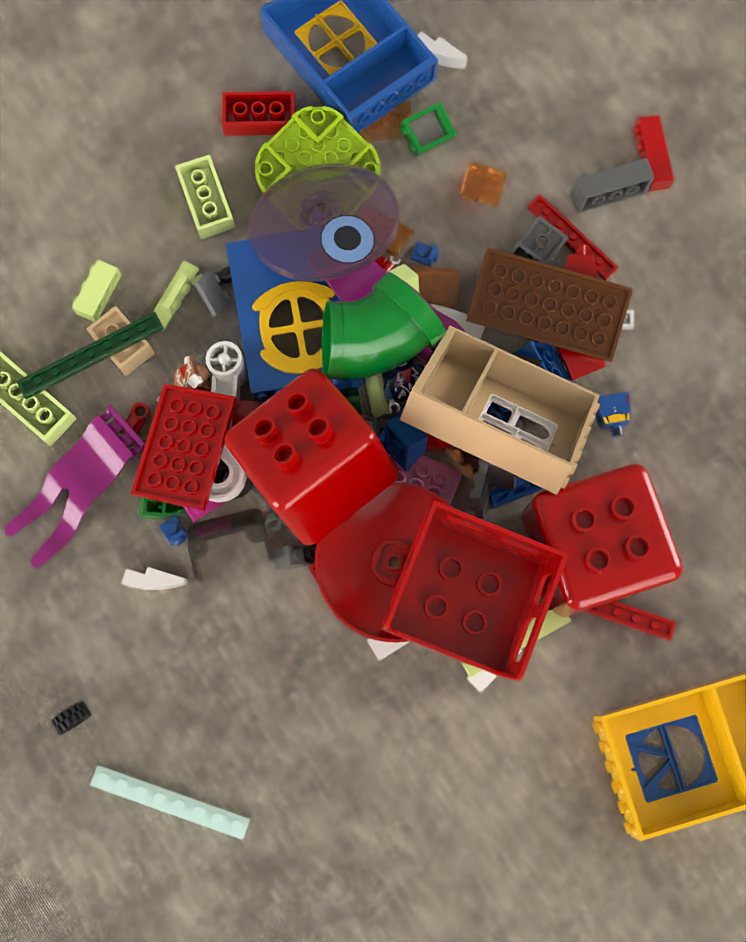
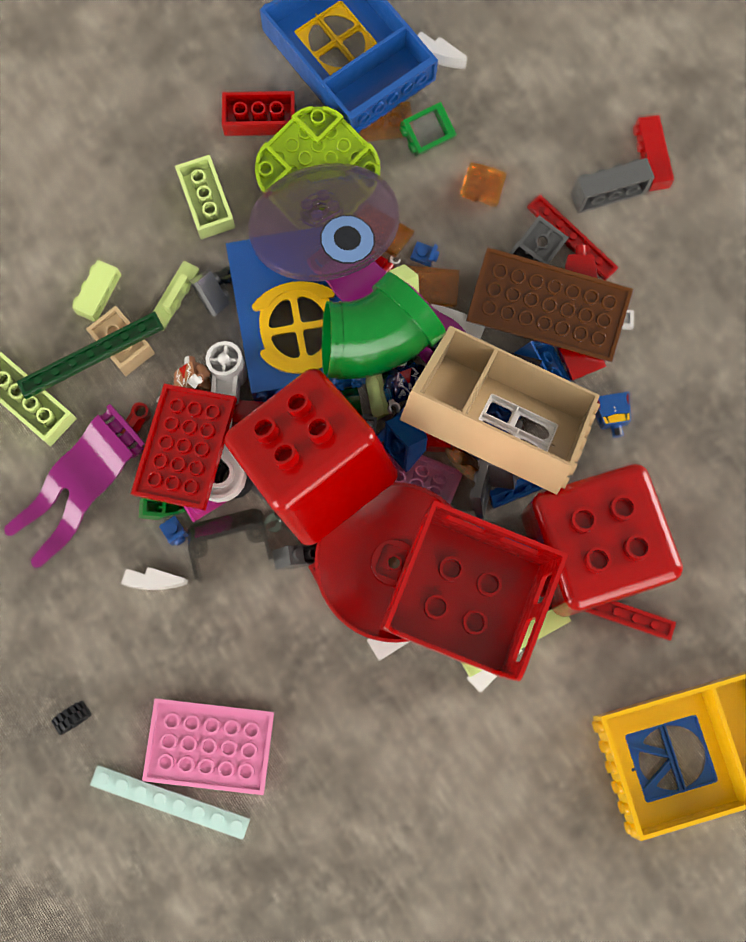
none -> bright pink plate [142,698,275,795]

